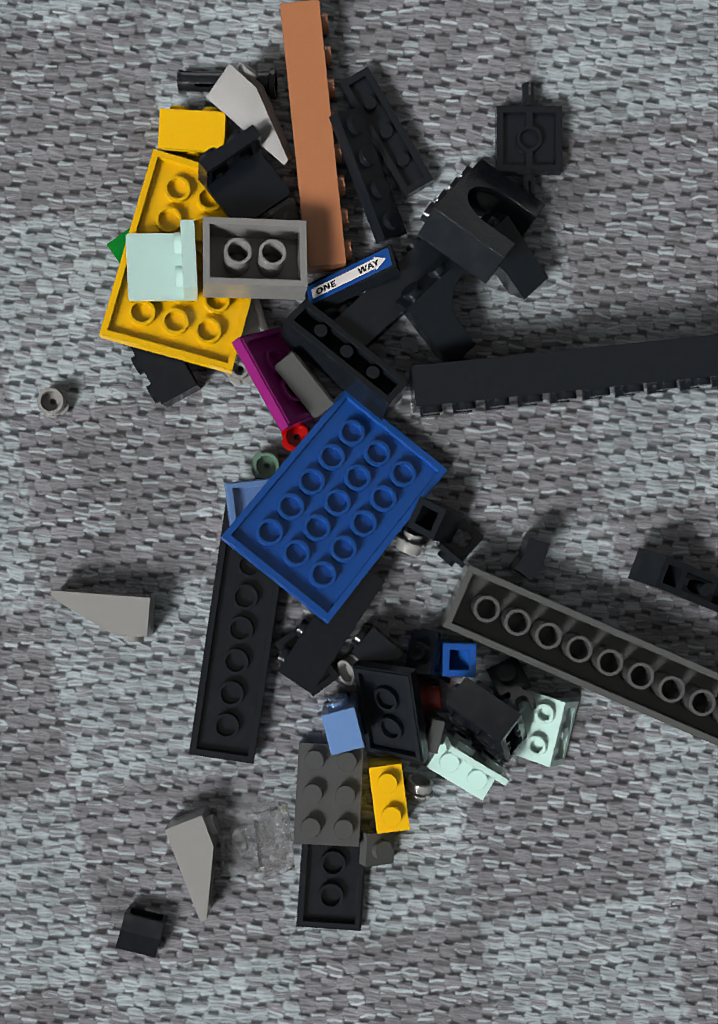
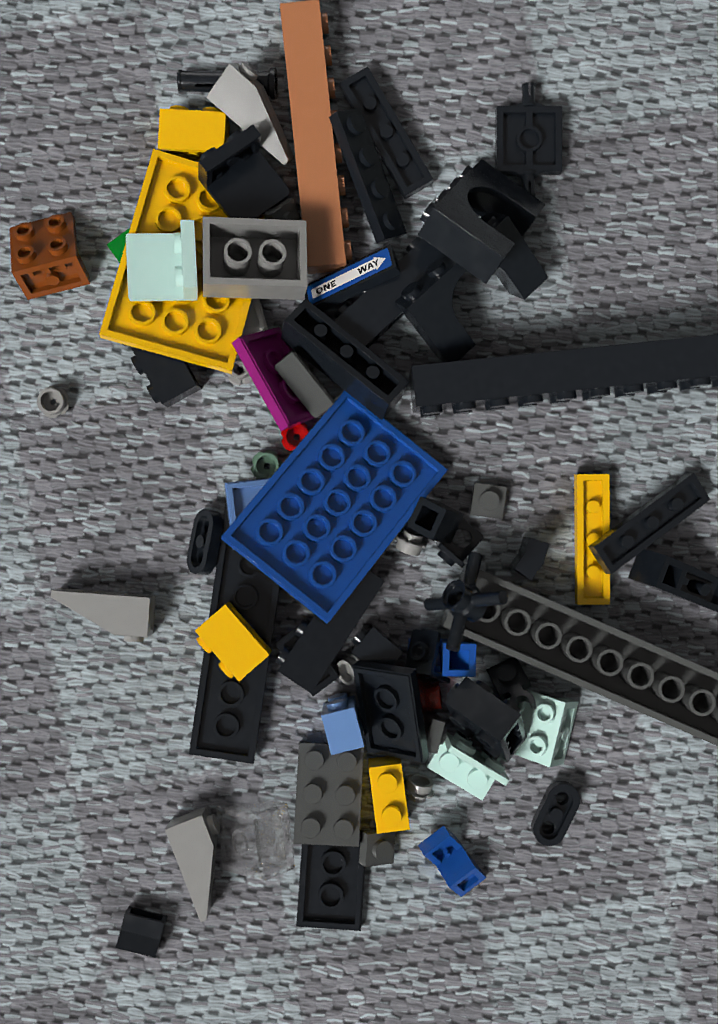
none -> dark orange bracket [10,212,90,300]
none -> black plate [187,509,223,575]
none -> yellow brick [195,602,272,681]
none -> blue slope [418,826,486,897]
none -> black bar [424,552,508,652]
none -> dark grey plate [469,483,507,519]
none -> black plate [531,781,580,846]
none -> yellow plate [574,474,610,605]
none -> black plate [588,473,710,574]

